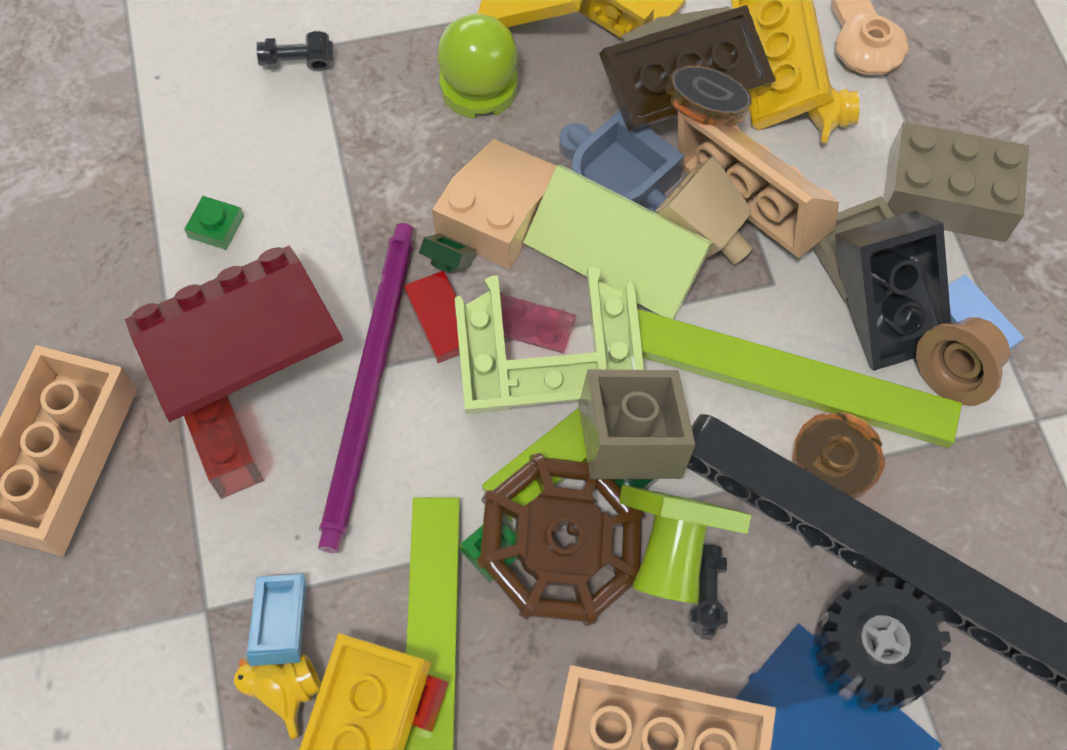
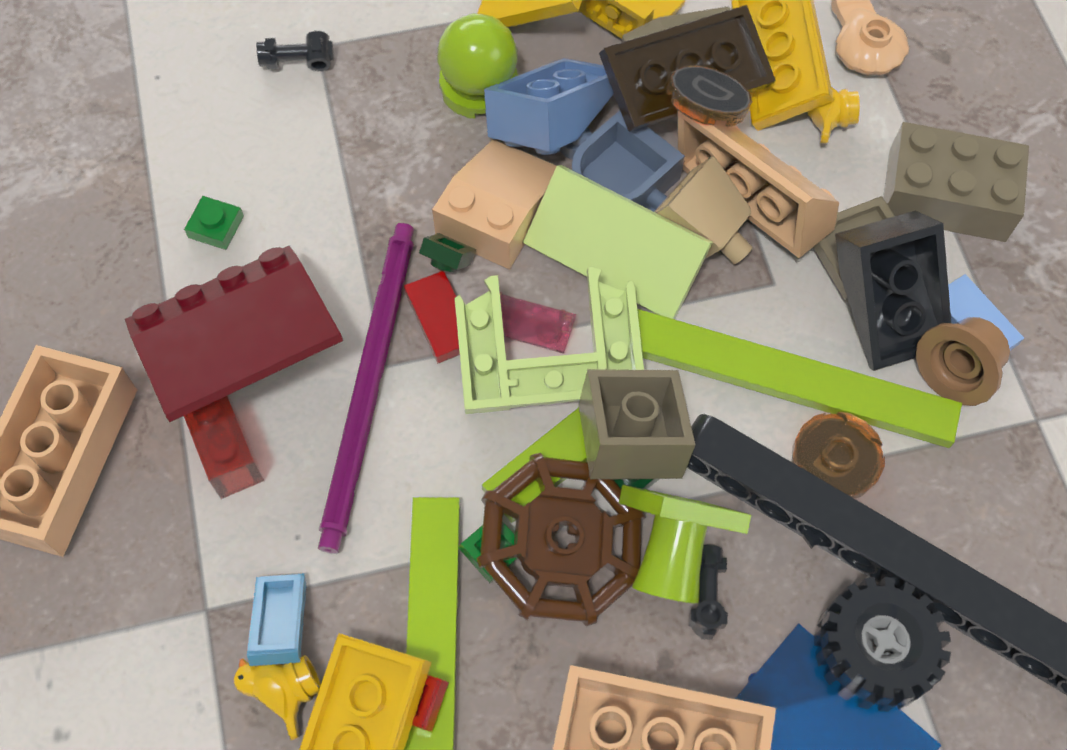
none -> medium blue slope [484,58,614,155]

